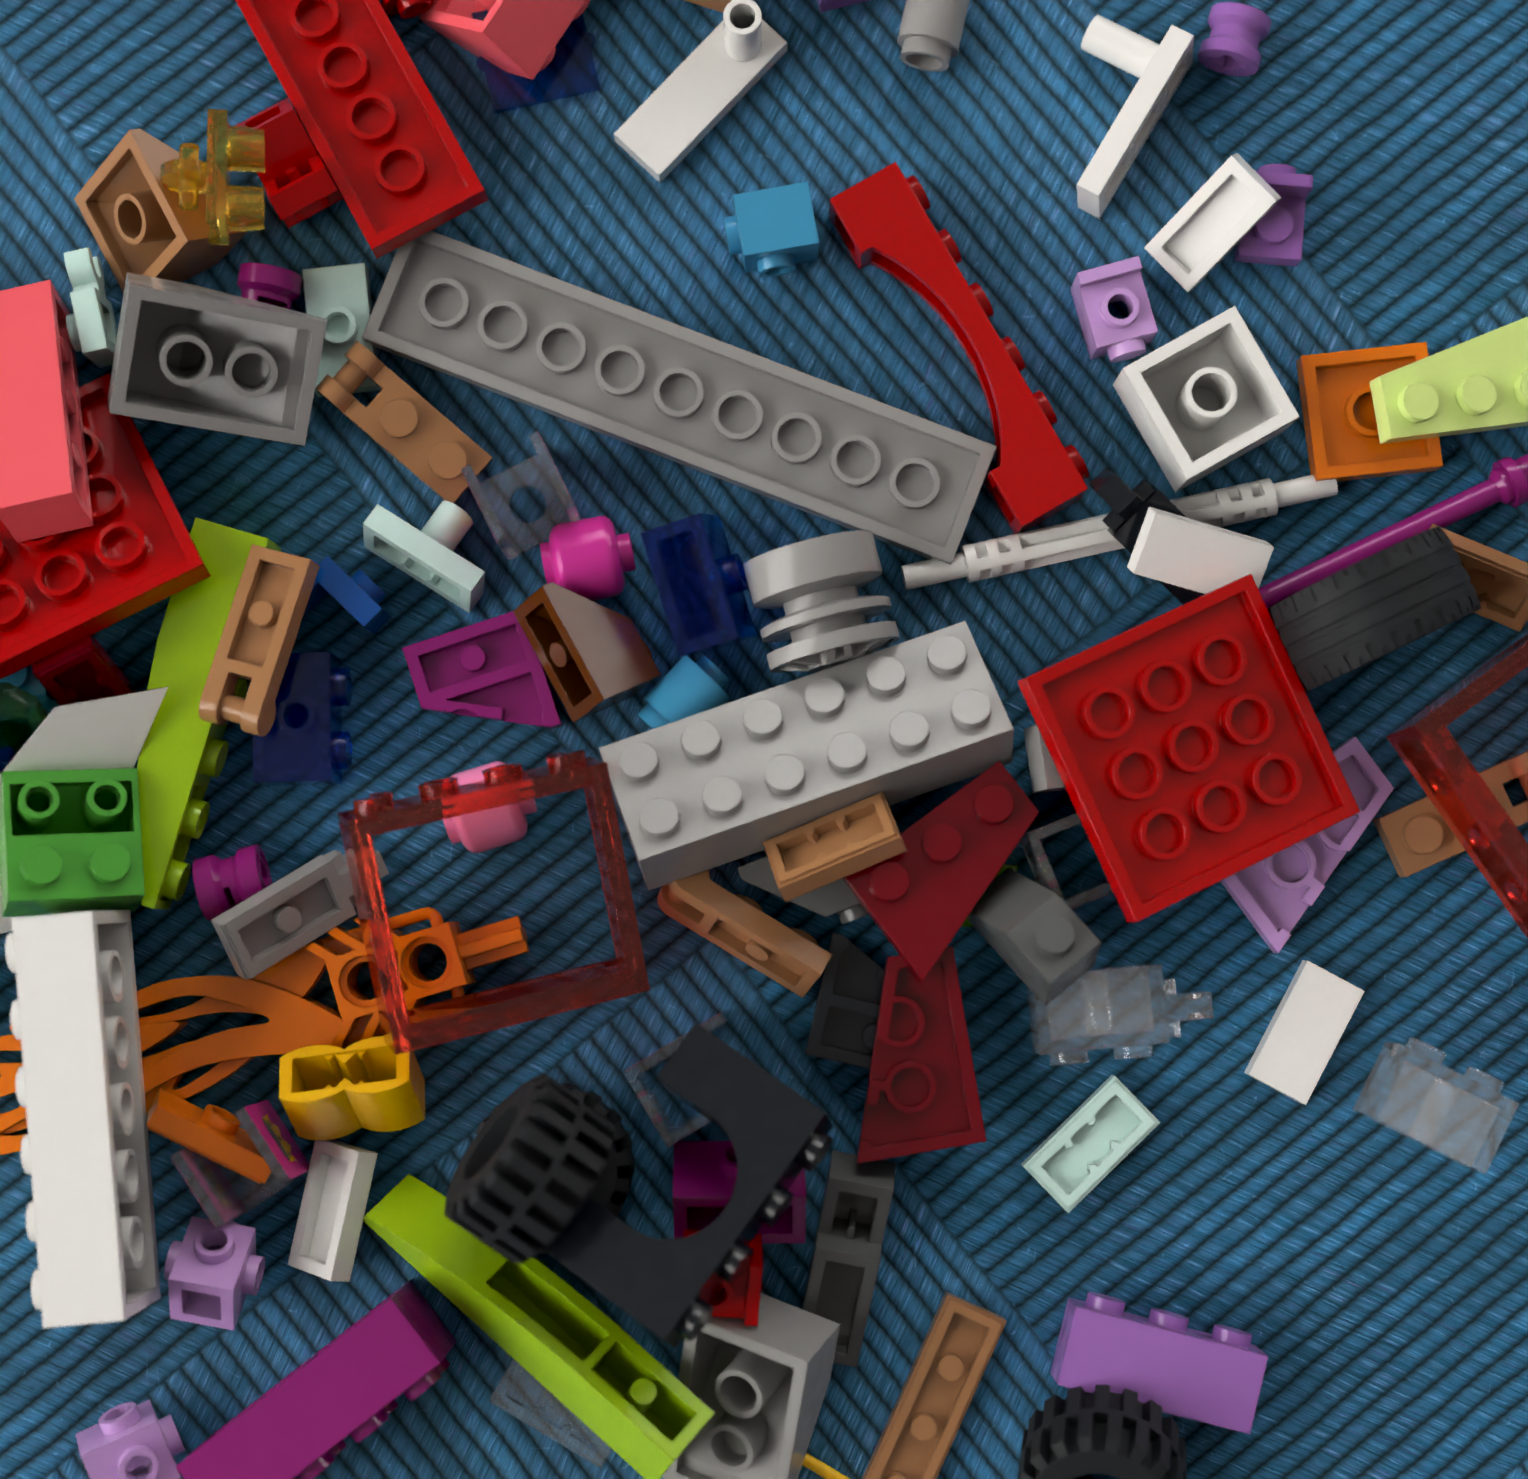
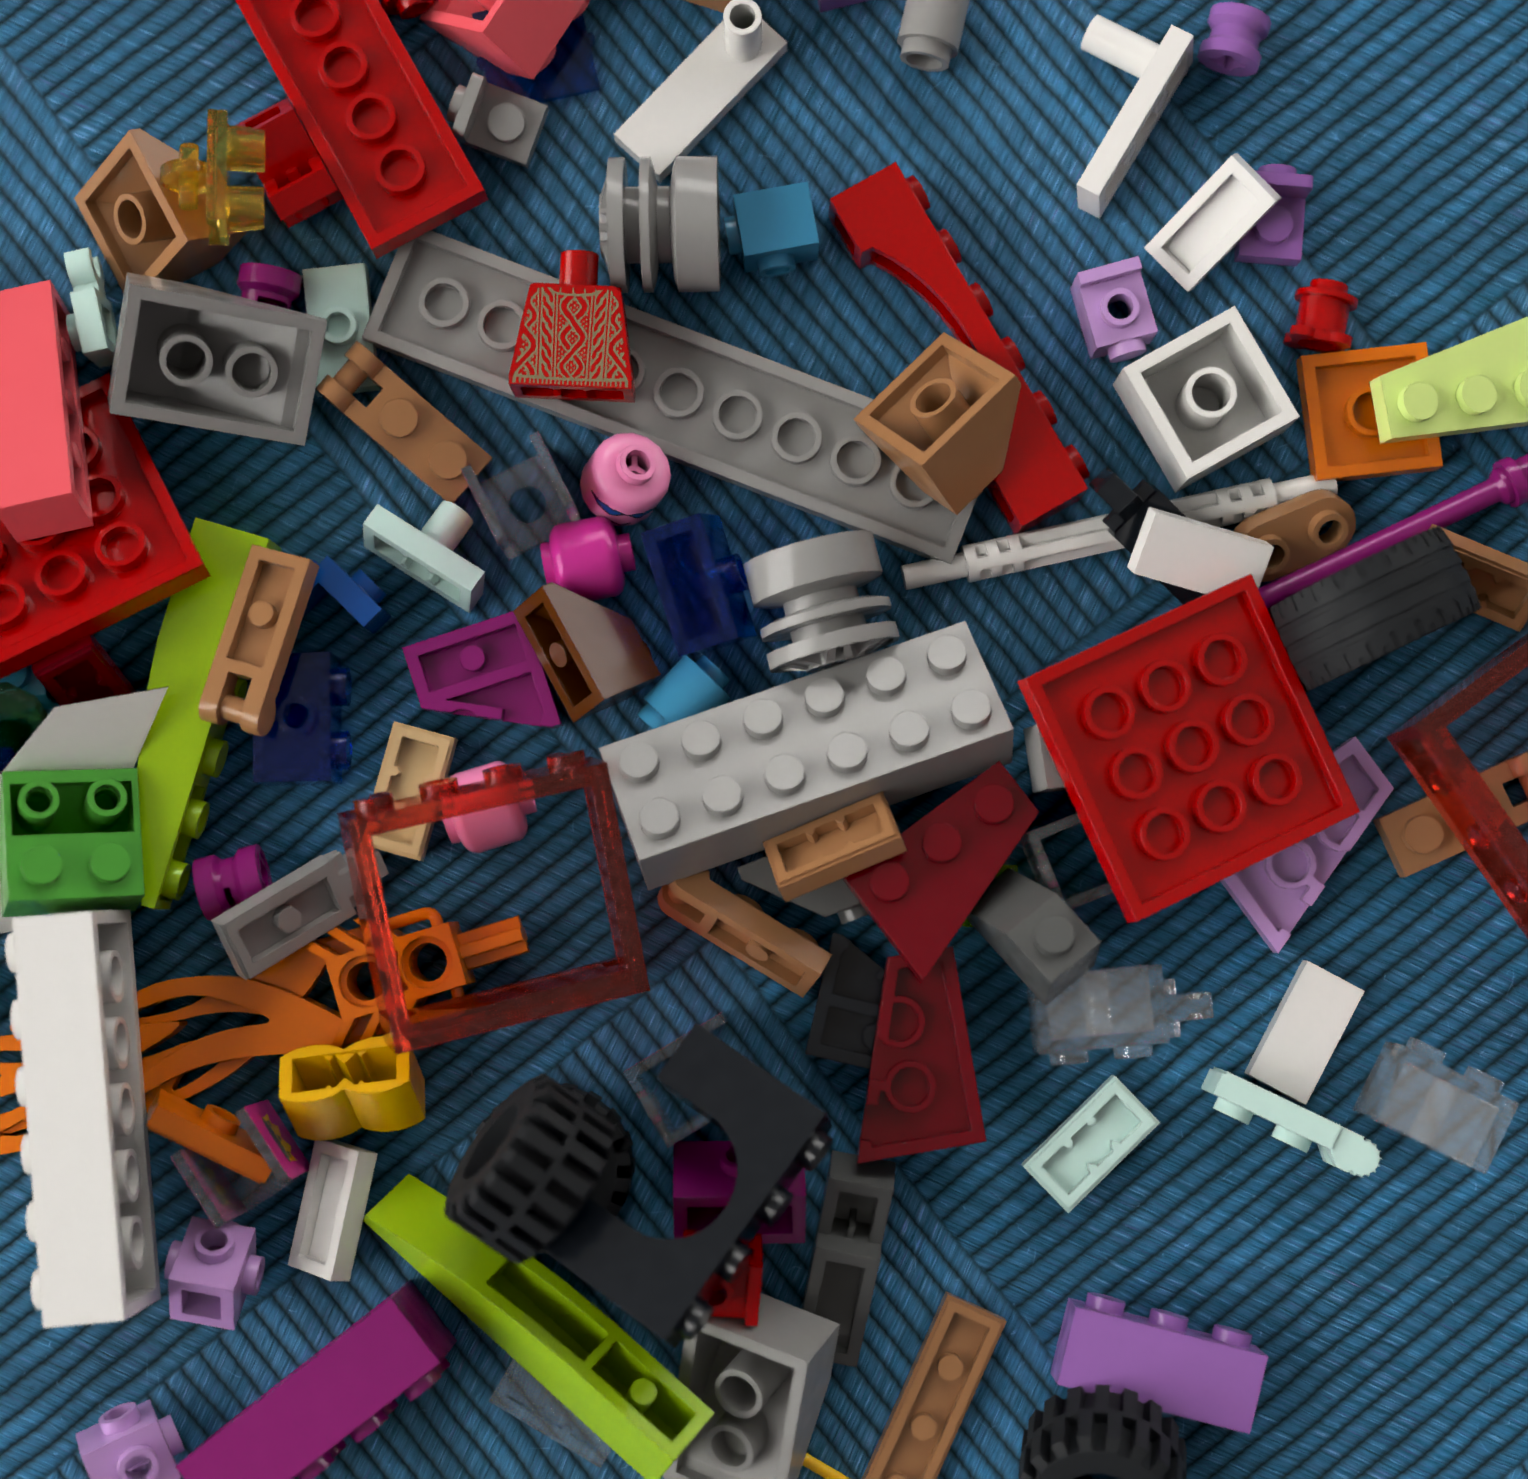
none -> tan plate [359,721,458,862]
none -> light grey bracket [447,72,549,168]
none -> red torso [508,250,636,403]
none -> bright pink head [580,433,671,526]
none -> light grey wheel [599,155,720,293]
none -> medium nougat slope [853,332,1021,515]
none -> light aqua hinge [1201,1067,1382,1177]
none -> medium nougat plate [1234,489,1356,582]
none -> red brick [1283,278,1358,353]

